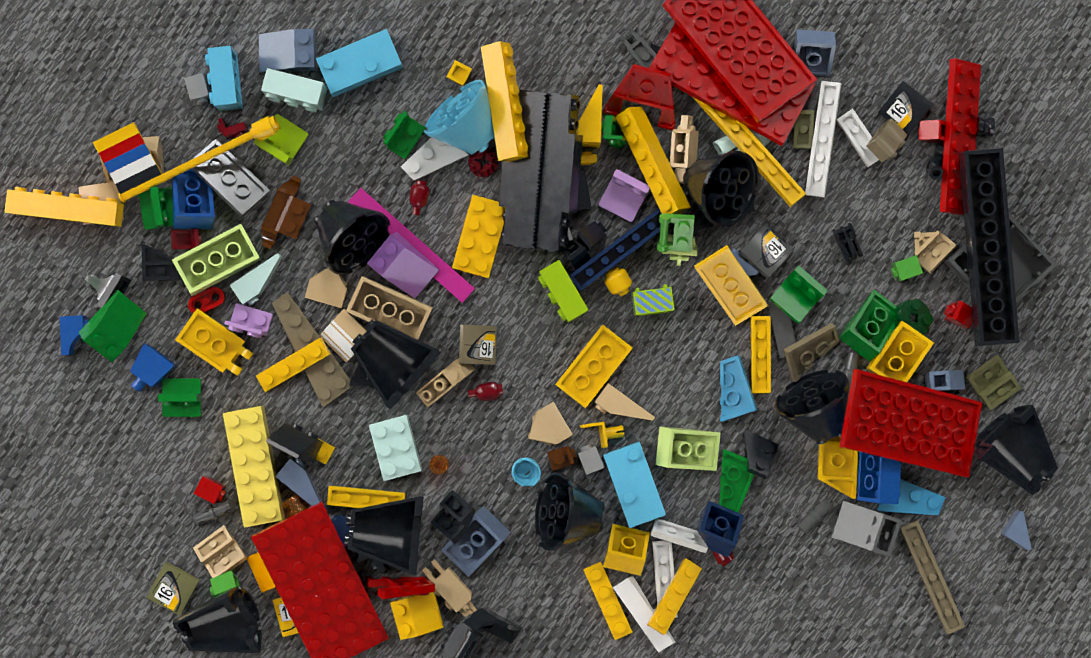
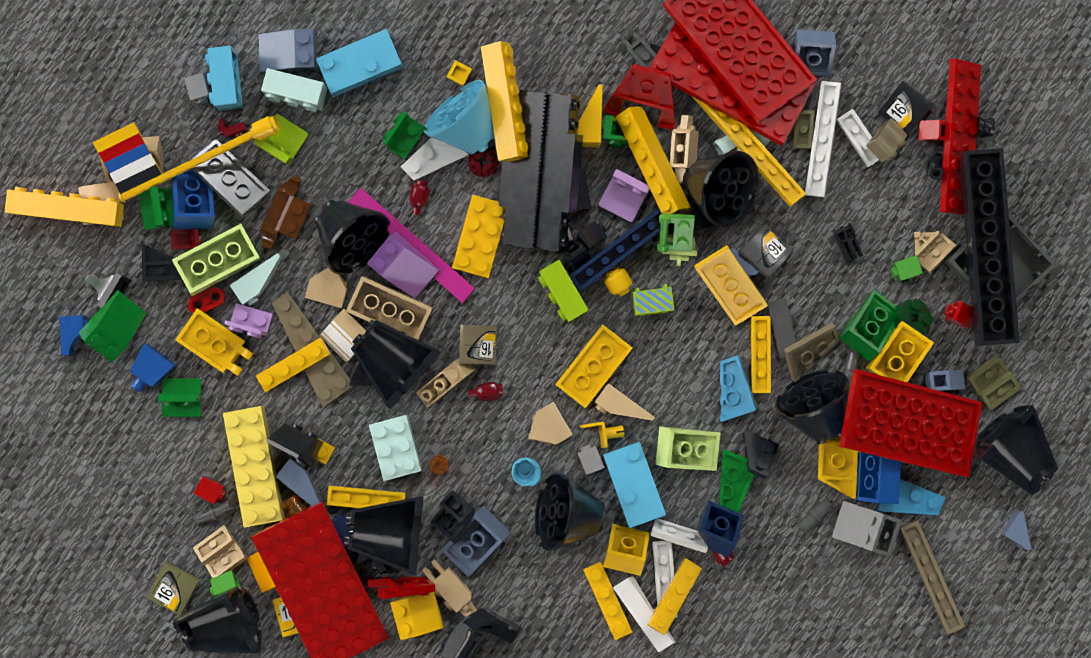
reddish brown bracket [547,445,577,470] -> none
yellow plate [581,152,597,166] -> none
green bracket [770,265,828,324] -> none

